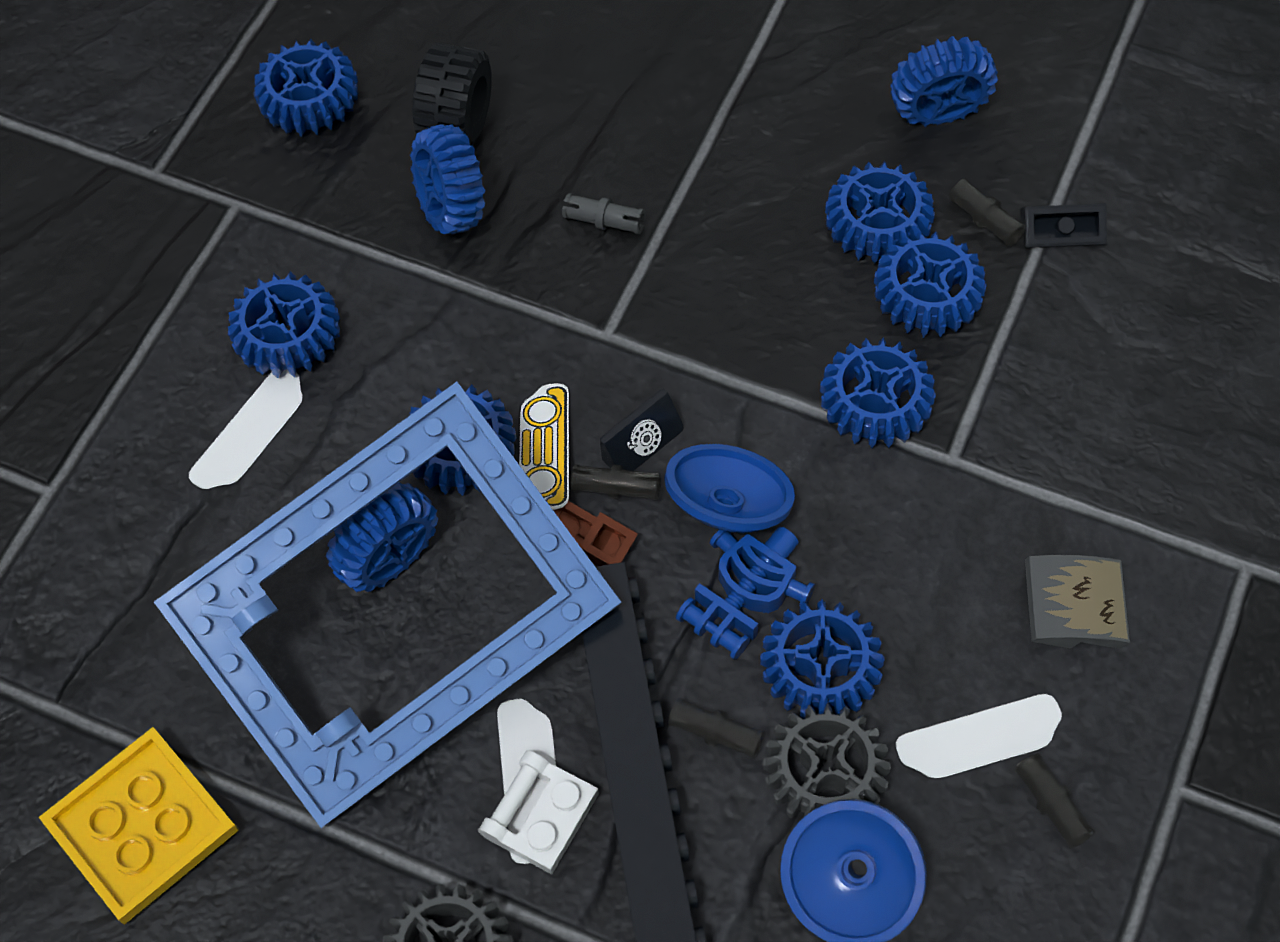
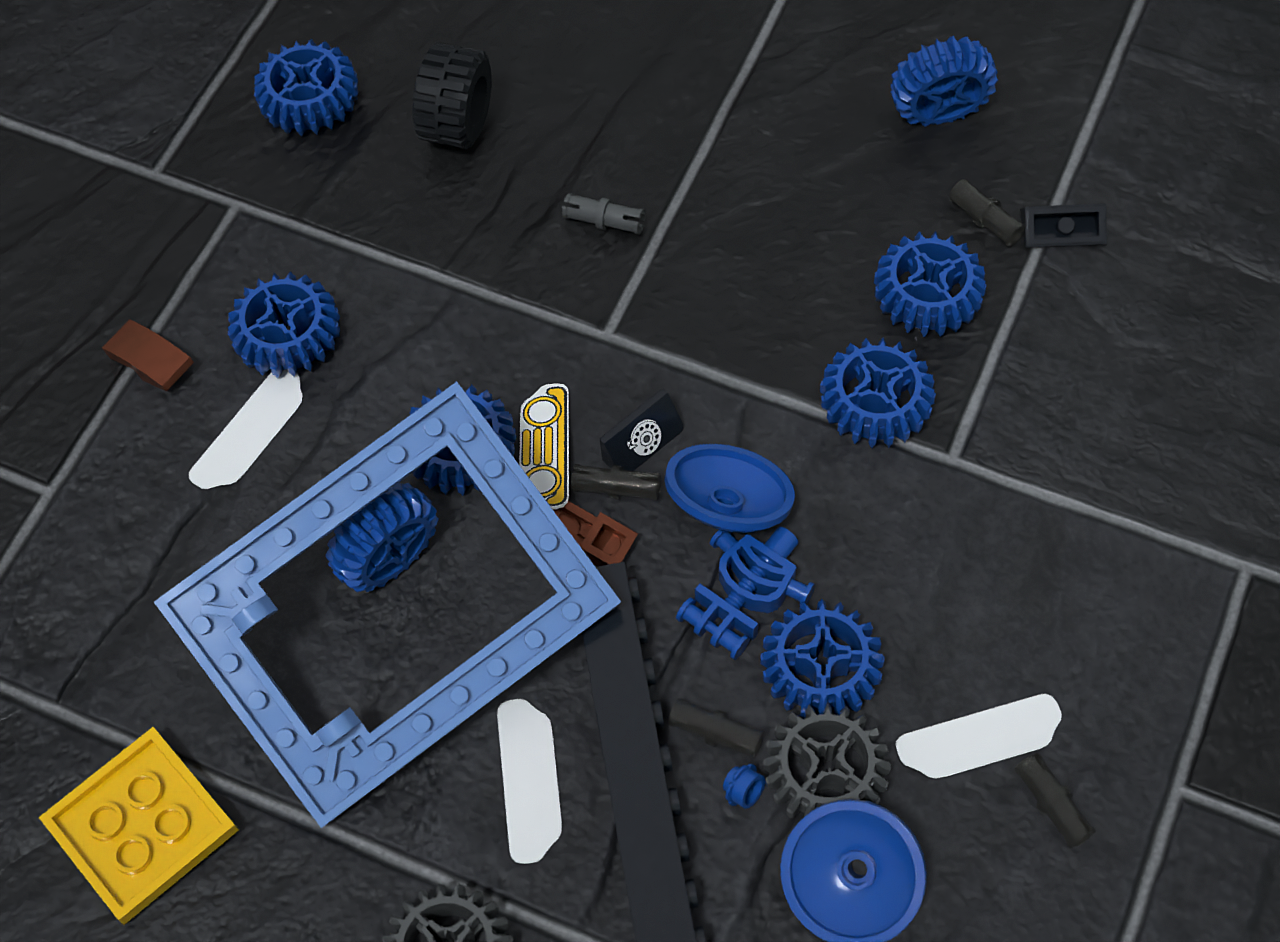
blue gear [410,124,485,234] -> none
white plate [478,750,599,874] -> none
blue gear [825,161,935,264] -> none
slope [1025,555,1130,649] -> none
none -> copper slope [102,319,194,391]
none -> blue plate [723,764,765,809]

